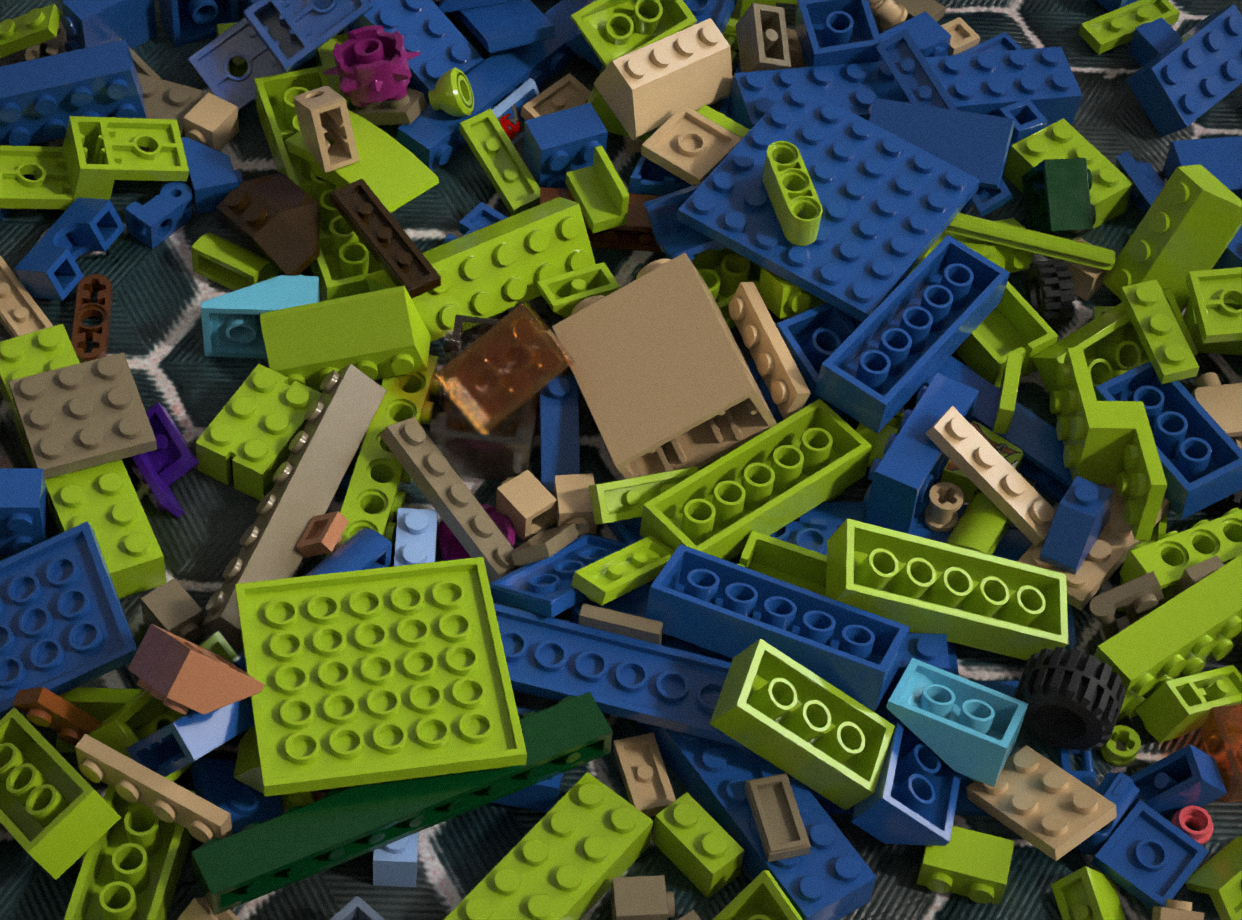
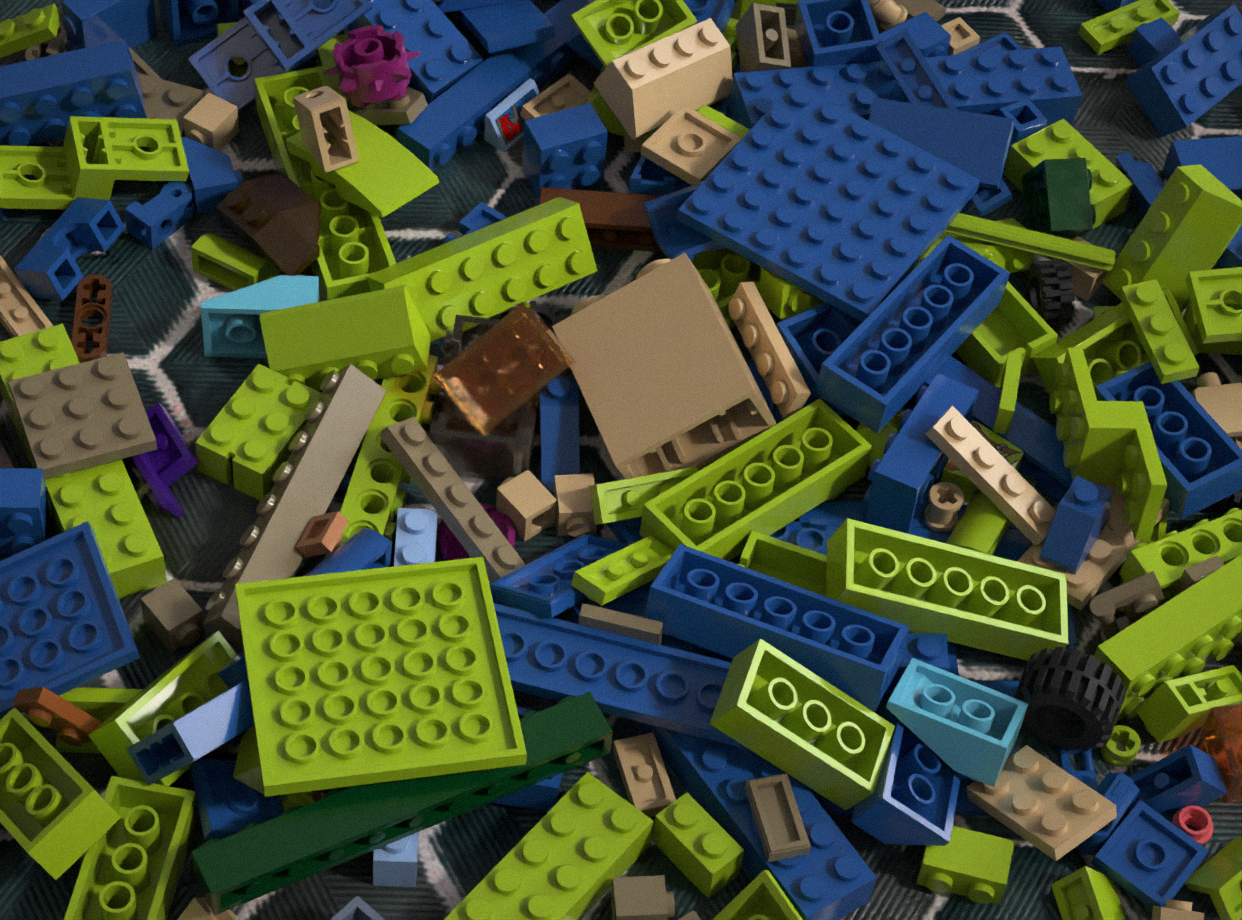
tan plate [75,734,233,843] -> none
nougat slope [128,624,265,715] -> none
dark brown tile [330,179,441,299] -> none
lime brick [428,67,474,117] -> none
lime plate [459,108,541,216] -> none
dark tan tile [510,522,579,566] -> none
lime slope [537,262,621,318] -> none
lime panel [565,145,629,233] -> none
lime beam [762,141,823,246] -> none

